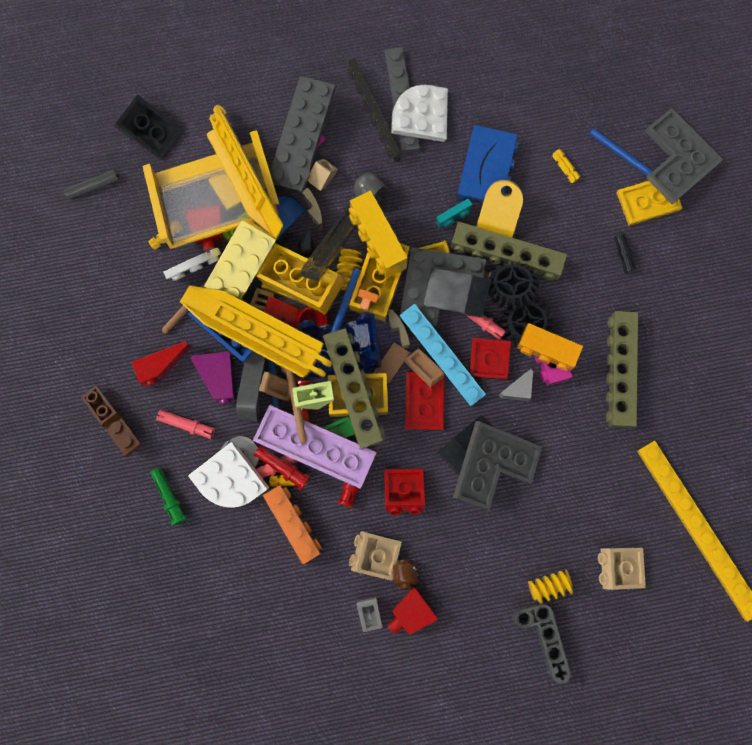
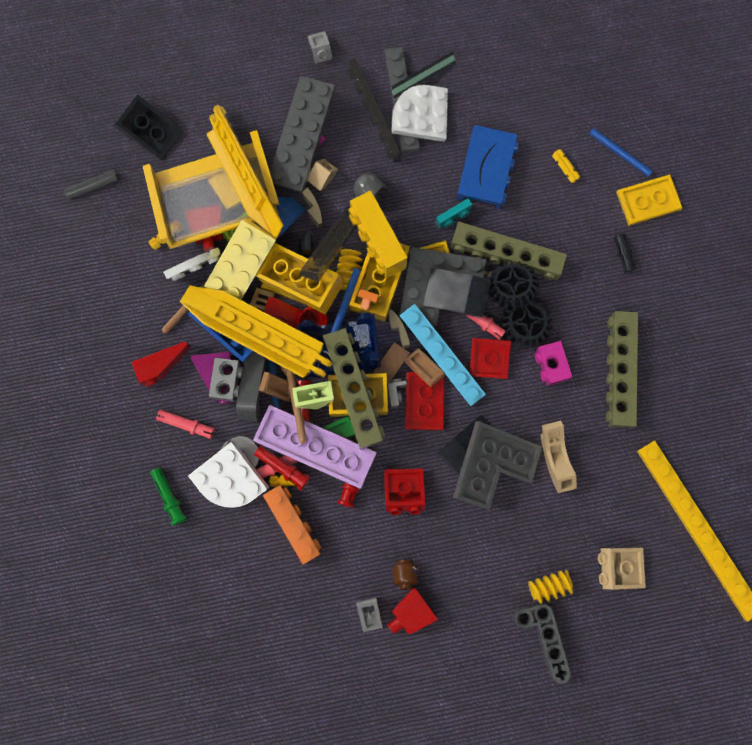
reddish brown slope [81,385,143,458] -> none
tan plate [349,531,402,581] -> none
yellow tile [476,180,523,238] -> none
light grey slope [499,369,533,401] -> none
light orange brick [517,323,583,371] -> none
dark grey plate [645,108,723,204] -> none
none -> light grey brick [209,358,243,402]
none -> light grey bracket [308,31,332,63]
none -> light grey bracket [387,378,407,409]
none -> sticker [391,51,456,99]
none -> tan arch [541,421,577,493]

